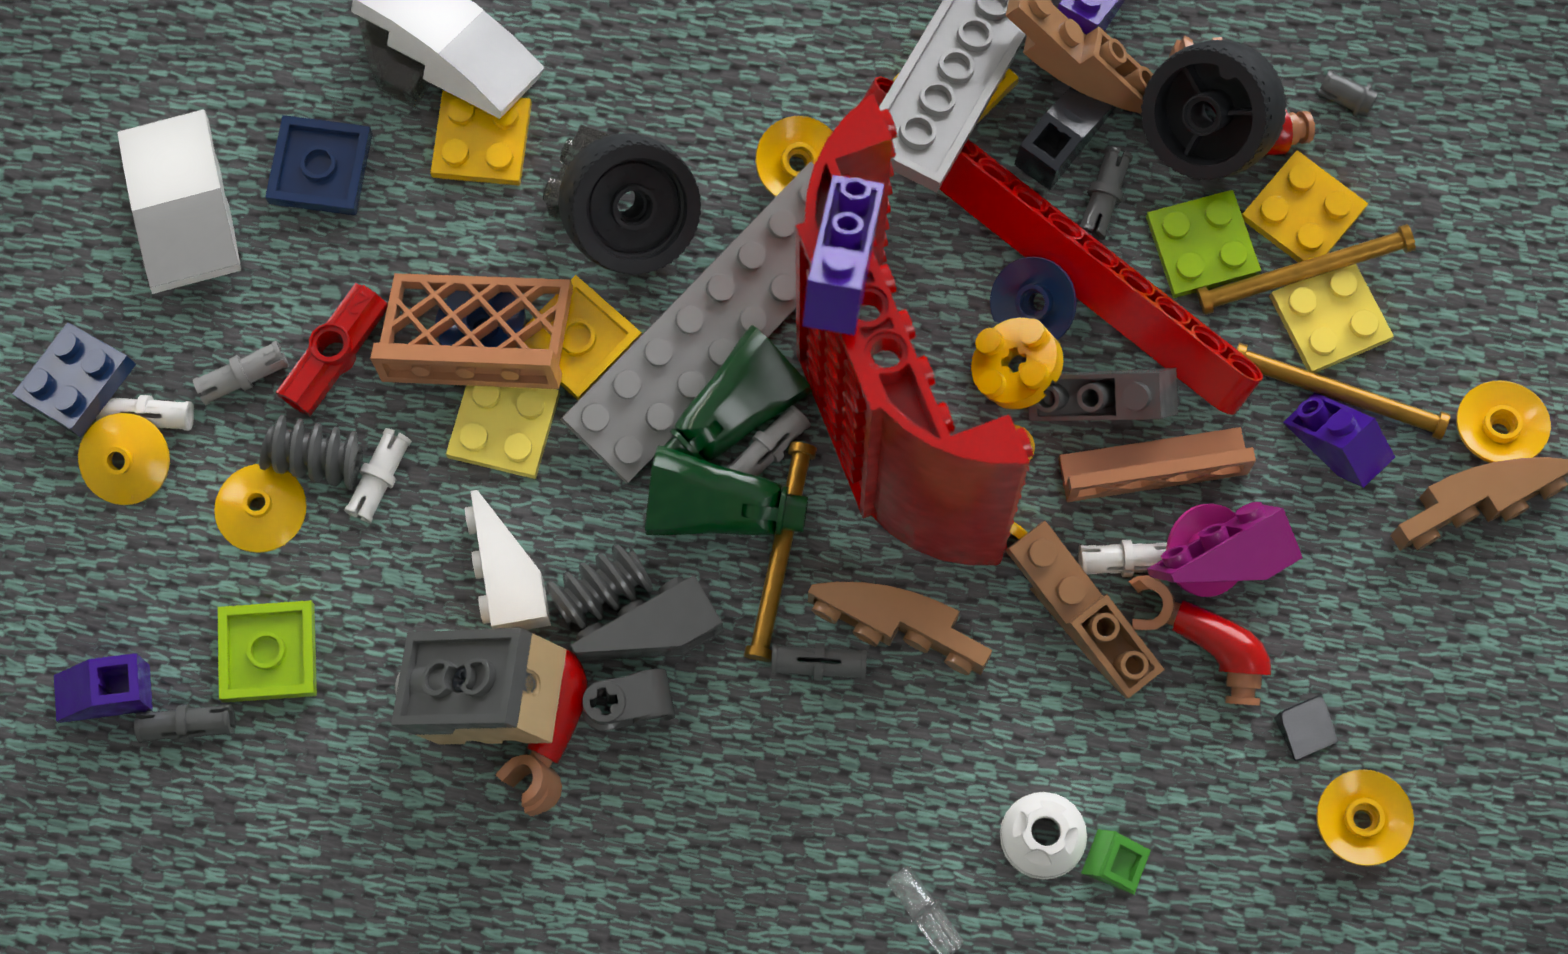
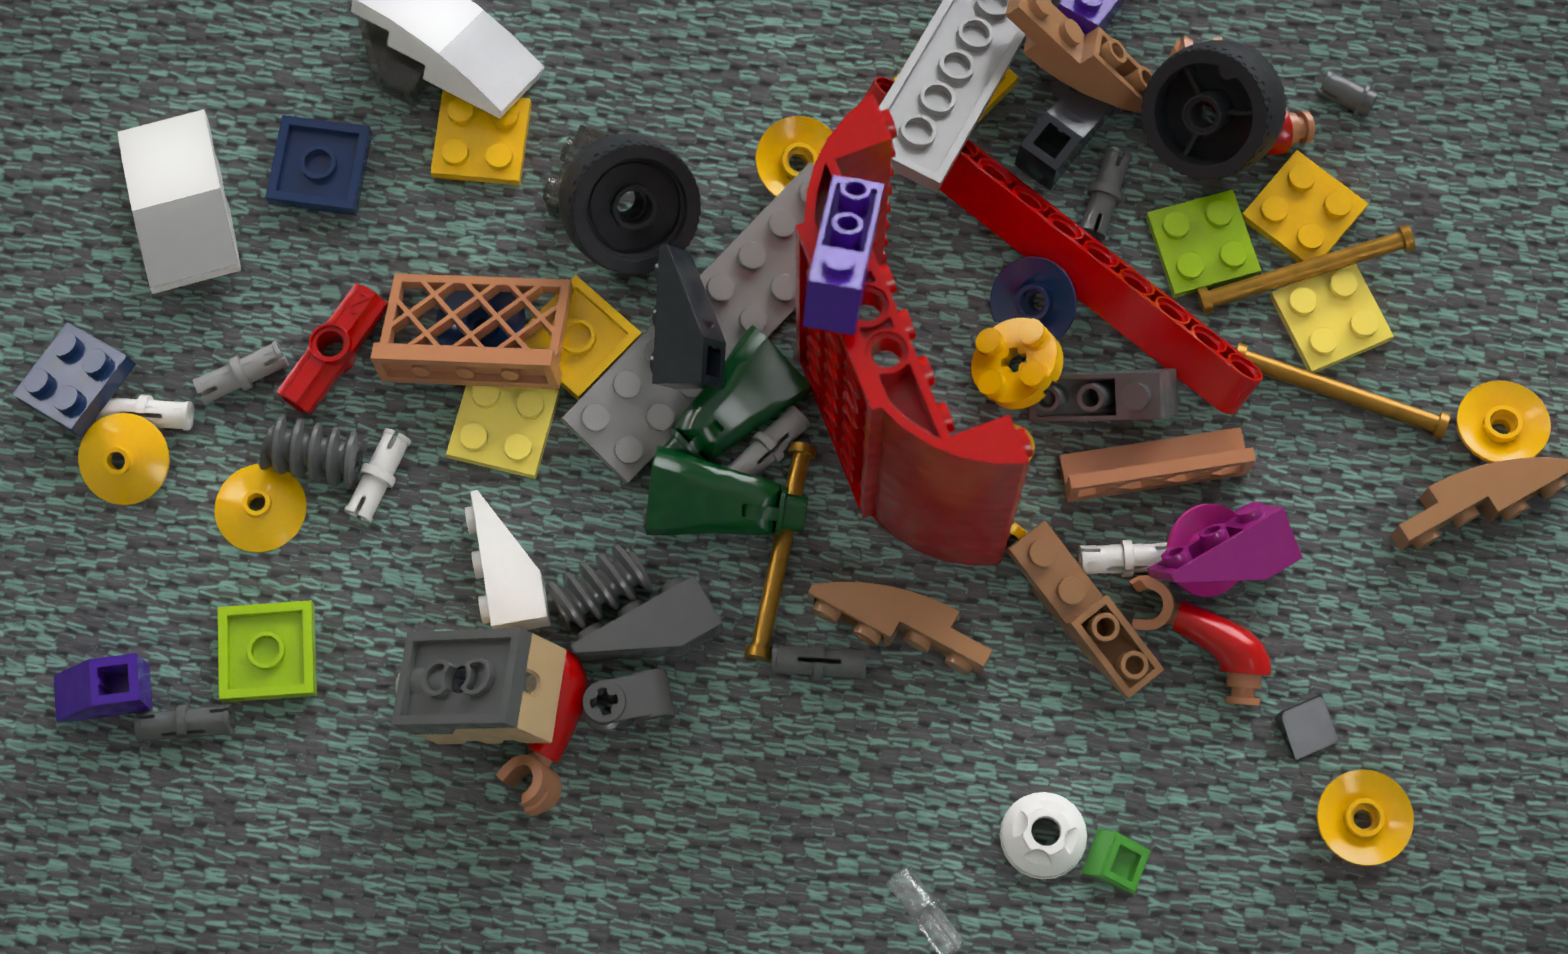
dark purple slope [1283,392,1395,488] -> none
none -> black slope [650,244,726,389]

